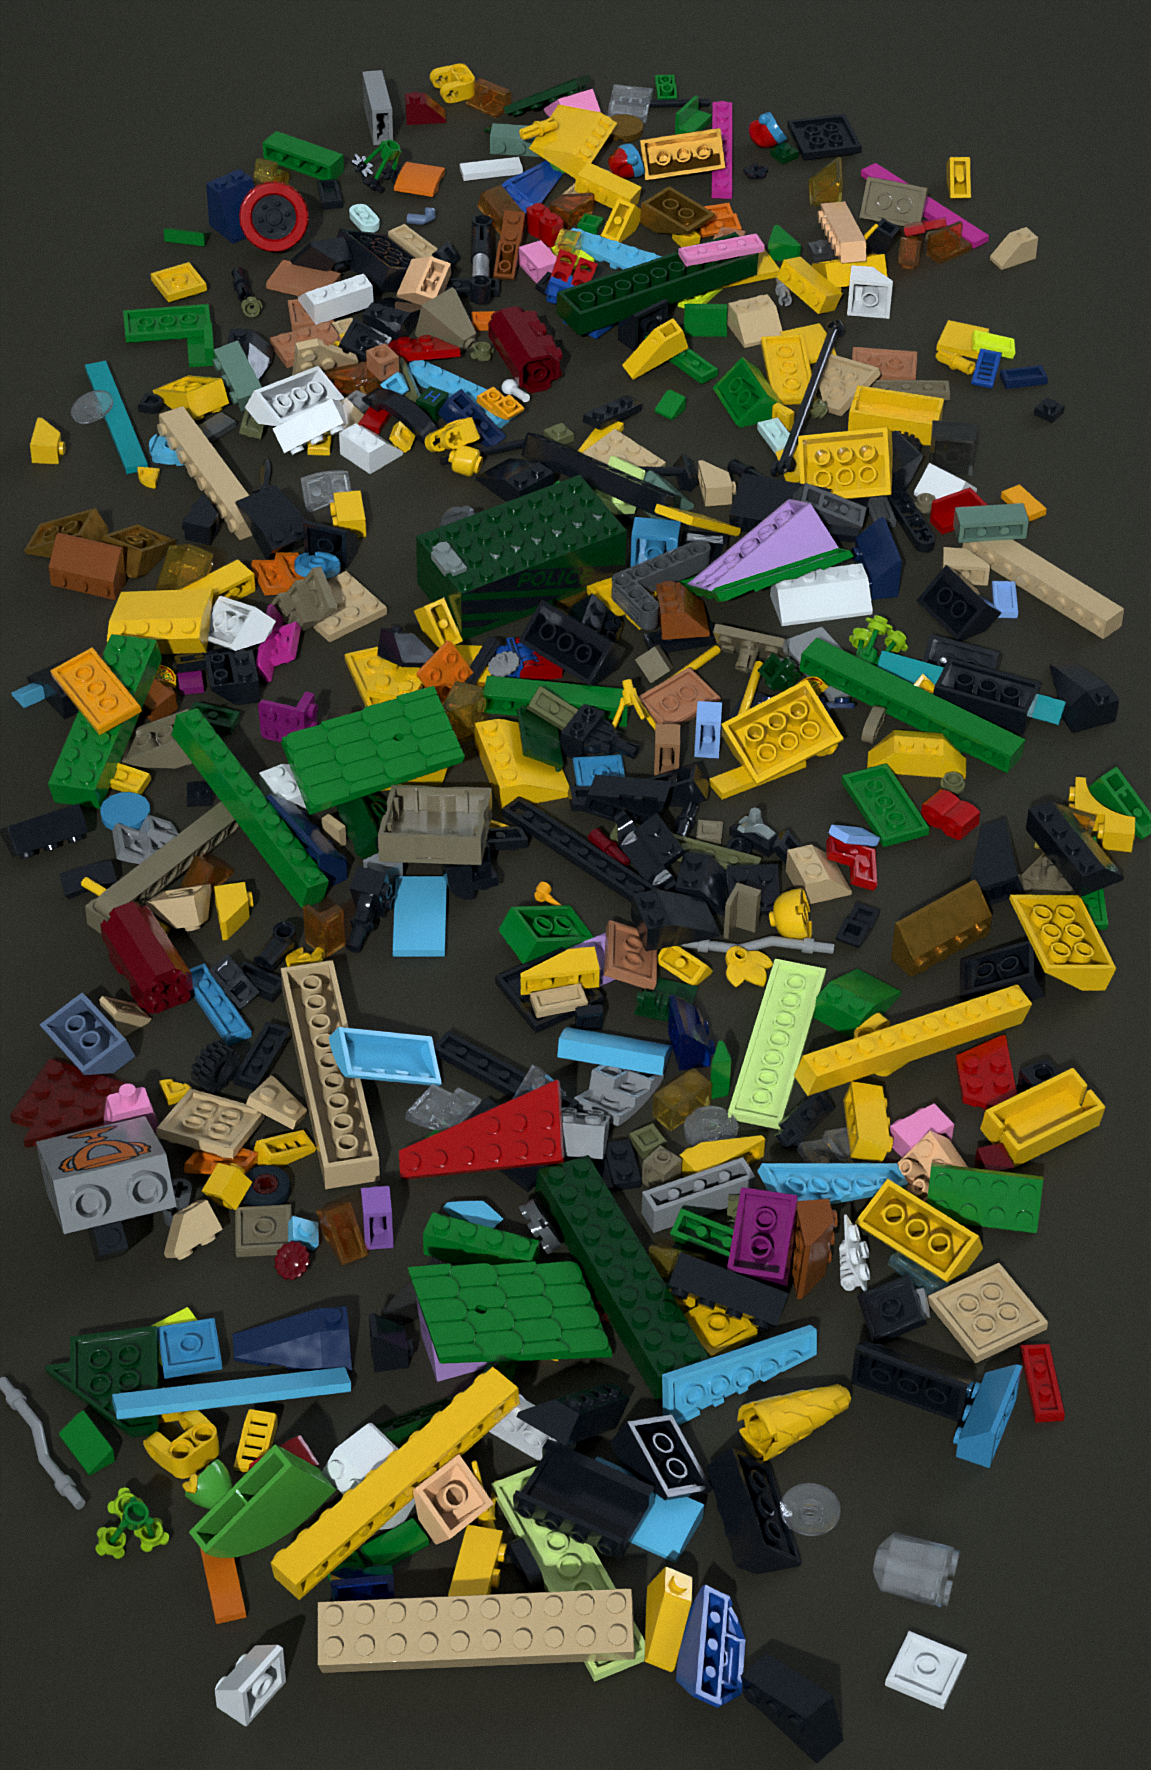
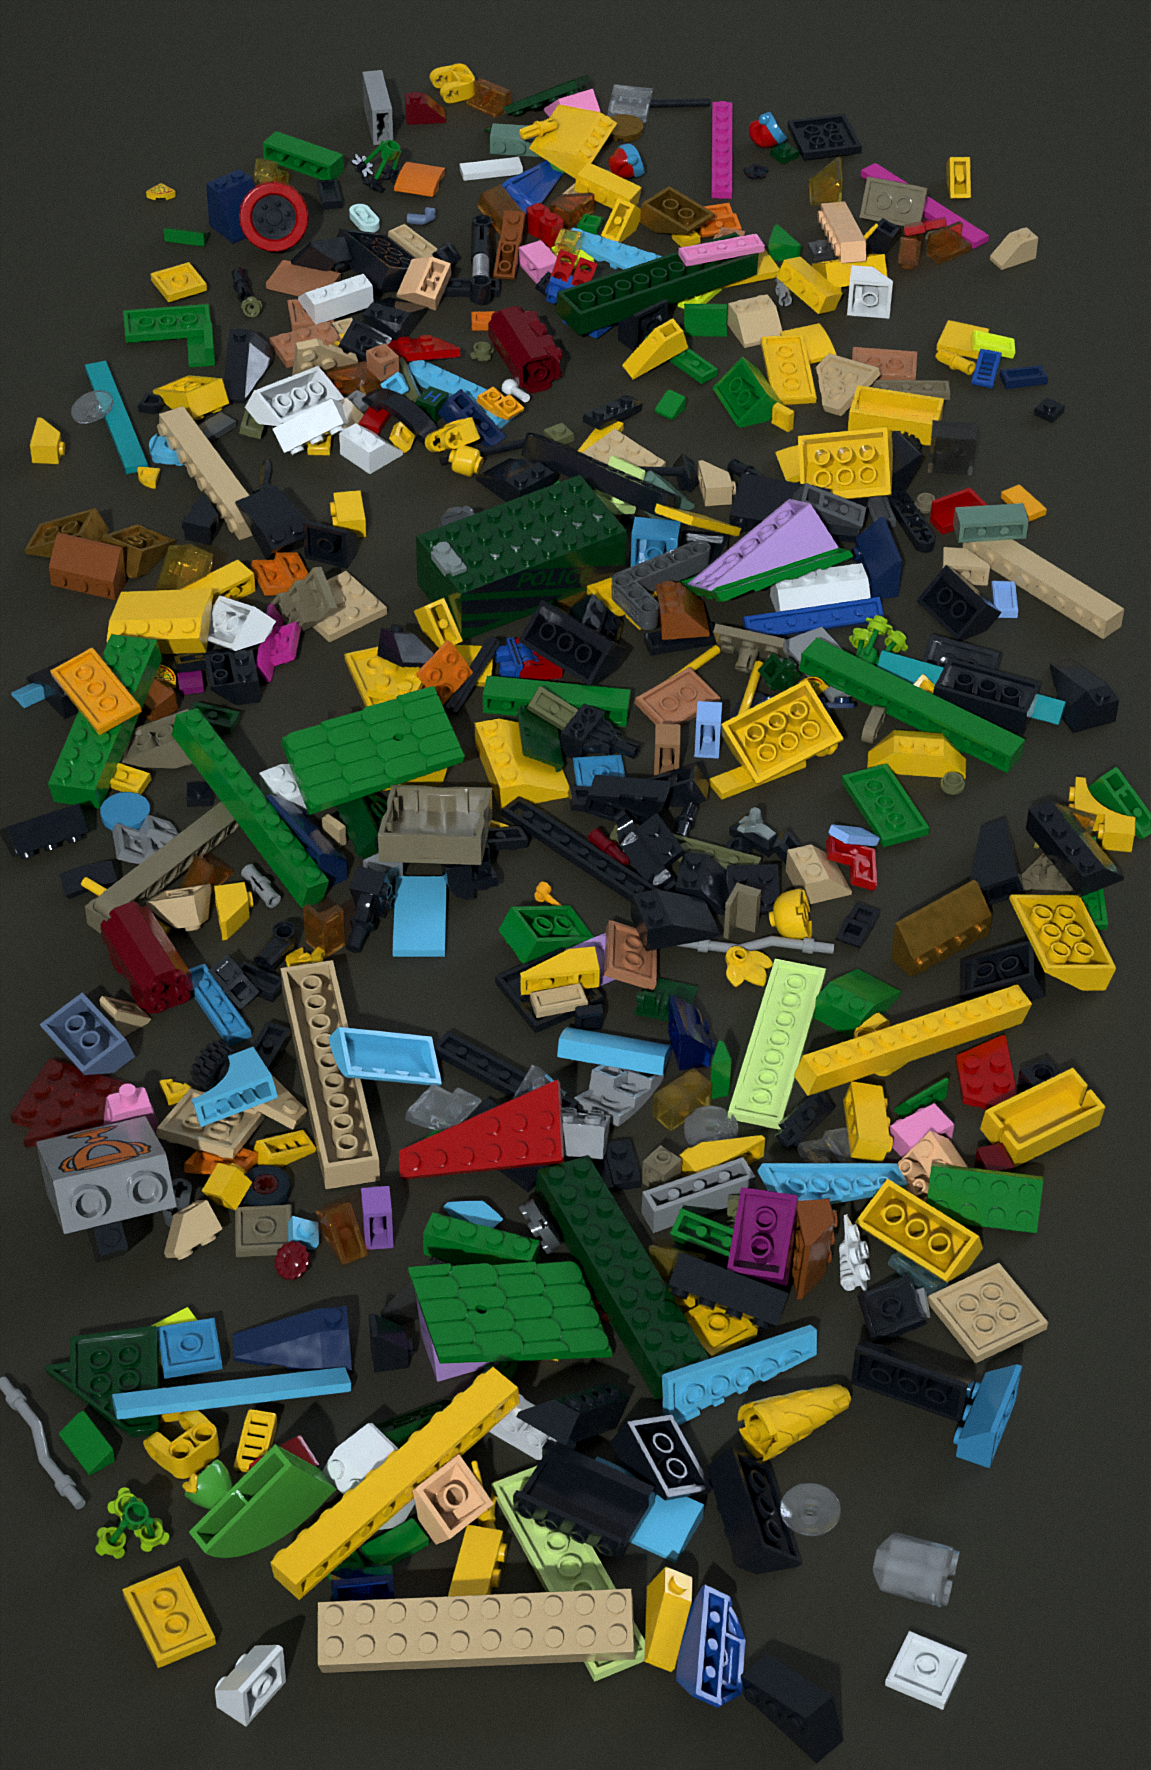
orange tile [200,1547,246,1624] -> none
sand green brick [212,340,262,411] -> none
magenta bracket [258,691,319,742] -> none
dark azure tile [294,552,340,579] -> none
clear slope [300,470,352,513] -> none
dark tan slope [415,287,476,352] -> none
clear yellow slope [443,681,487,744] -> none
light grey piece [488,651,520,677] -> none
black beam [506,1537,544,1592] -> none
yellow plant [612,679,656,730] -> none
olive plate [629,1123,667,1159] -> none
dark tan panel [635,644,674,683] -> none
slope [640,128,726,181] -> none
green slope [655,75,677,99] -> none
yellow slope [657,946,713,986] -> none
green panel [675,95,712,135] -> none
dark tan tile [696,820,723,845] -> none
light aqua plate [757,417,790,454] -> none
black hinge [770,319,844,477] -> none
olive plate [809,398,828,419] -> none
white slope [914,463,977,500] -> none
red brick [921,789,980,840] -> none
red tile [1020,1344,1065,1423] -> none
none -> yellow plate [122,1566,216,1668]
none -> tile [146,183,176,200]
none -> medium azure arch [191,1047,278,1127]
none -> light grey pin [241,864,281,908]
none -> blue tile [743,597,884,637]
none -> green slope [894,1078,949,1119]

